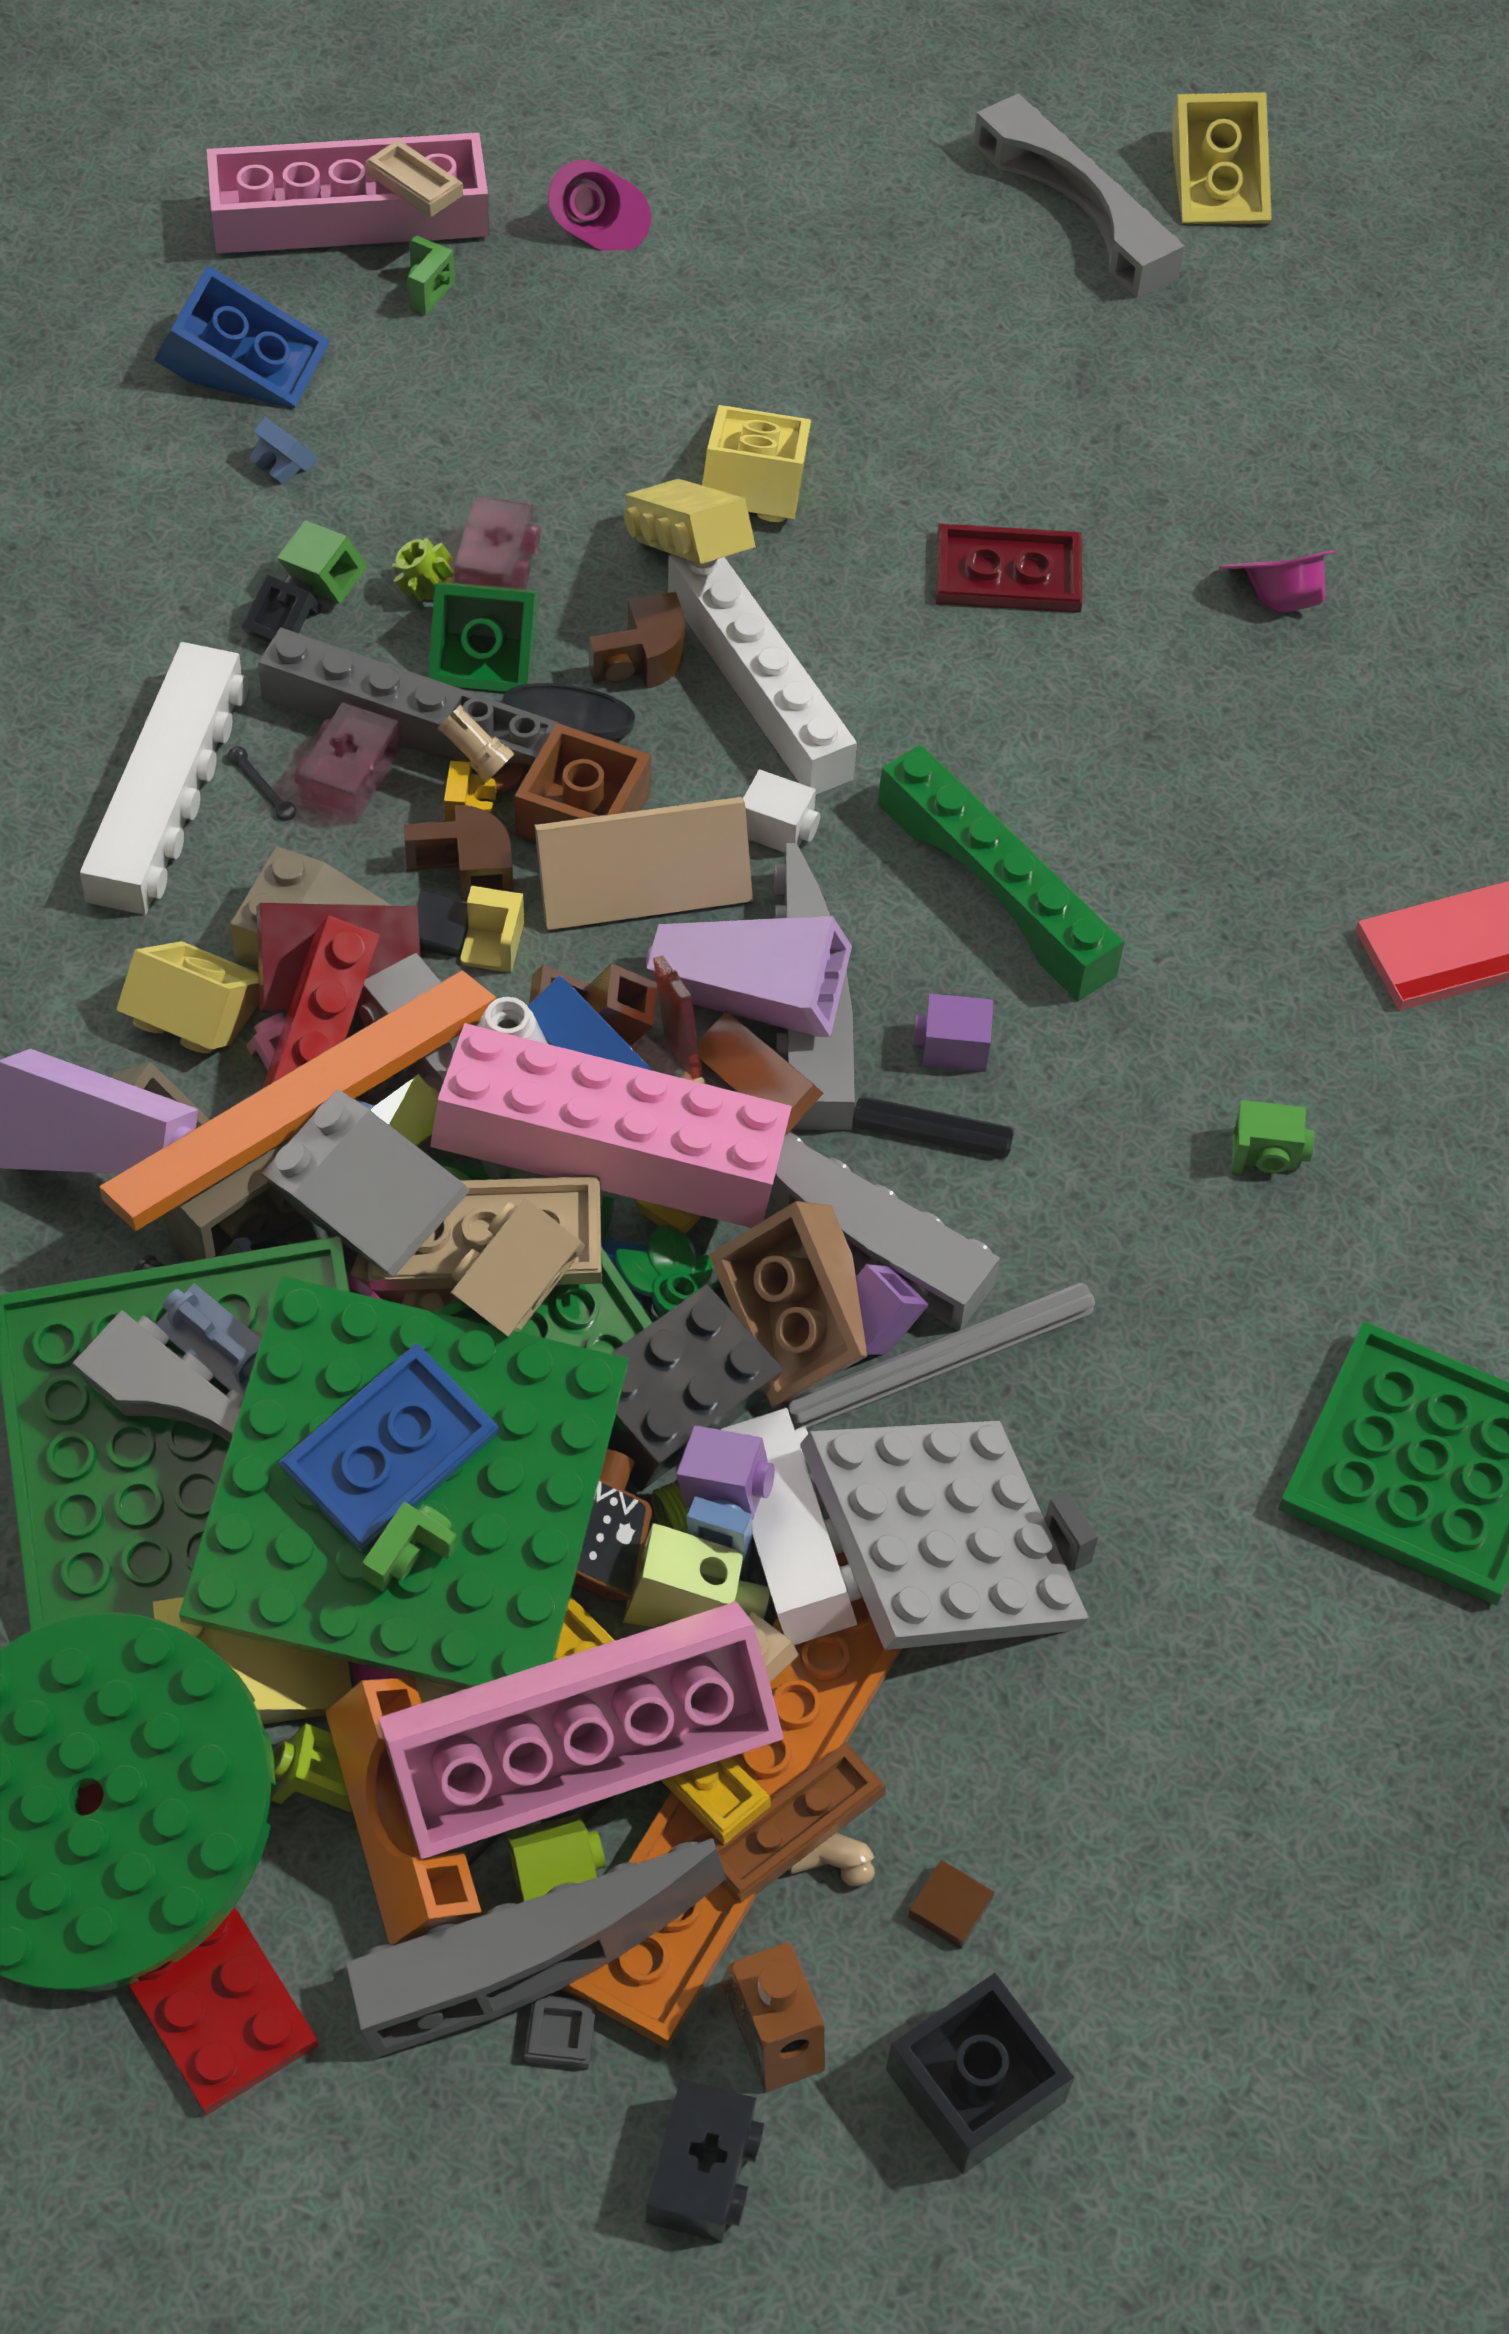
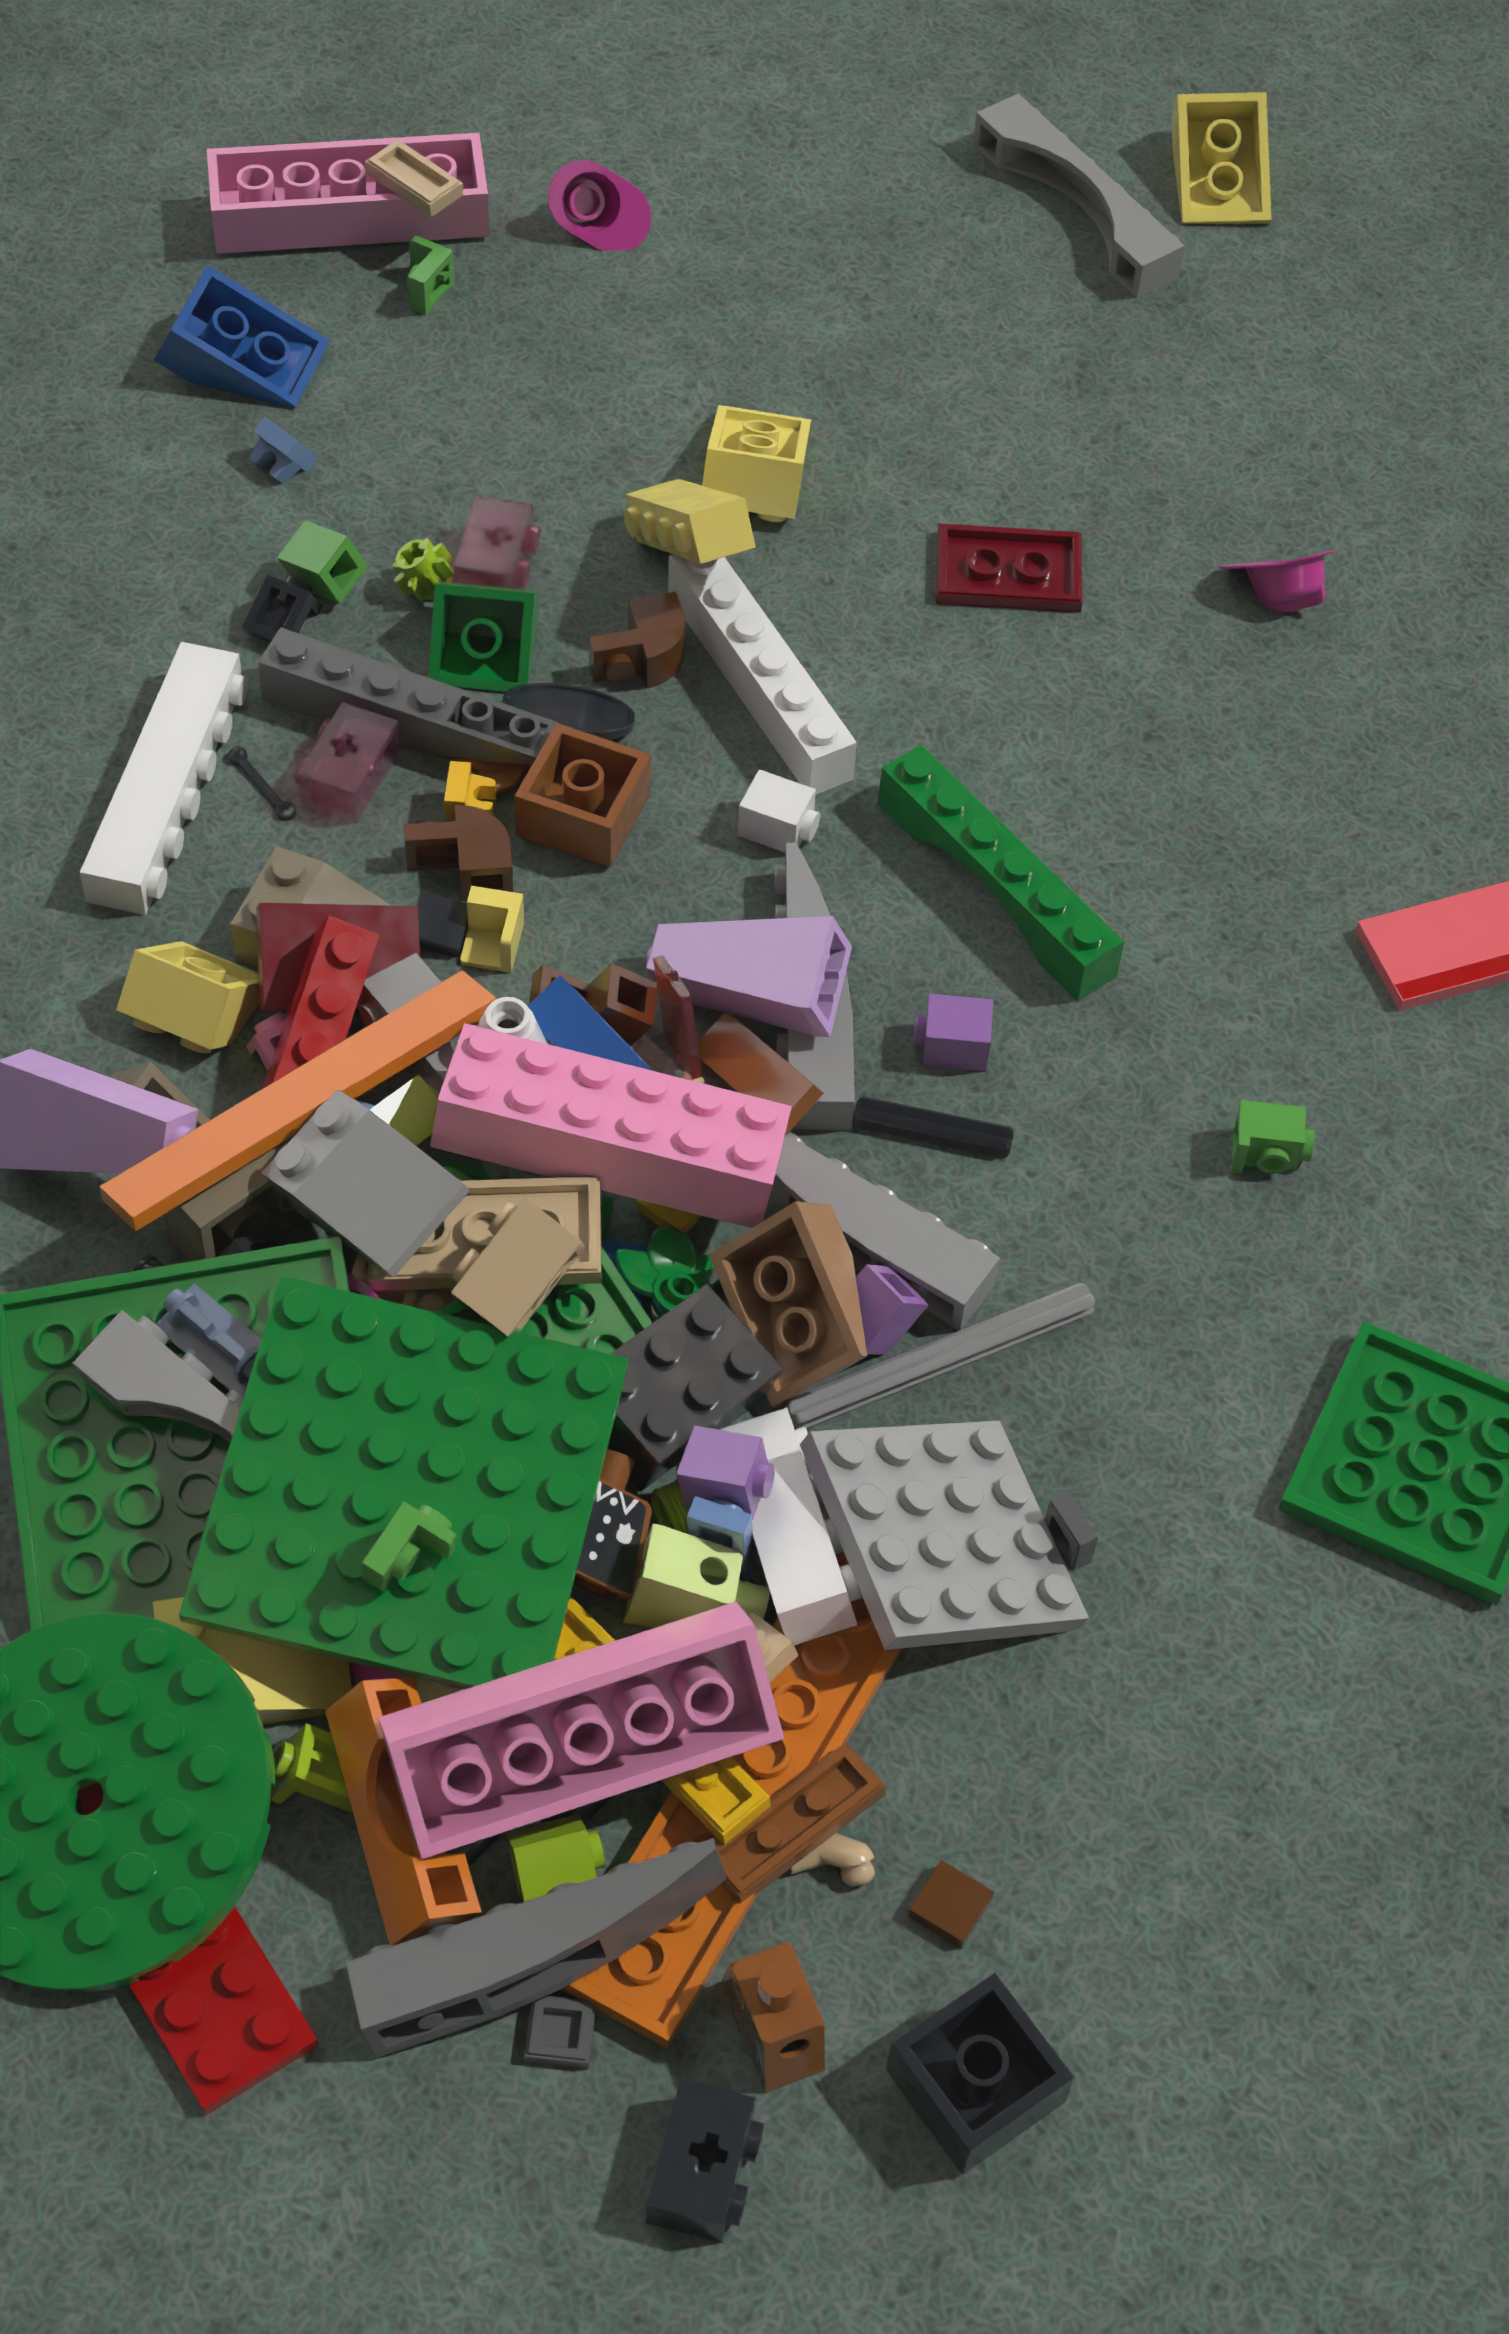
blue tile [279,1343,499,1554] -> none
tan pin [437,705,514,783] -> none
tan tile [534,797,753,930] -> none

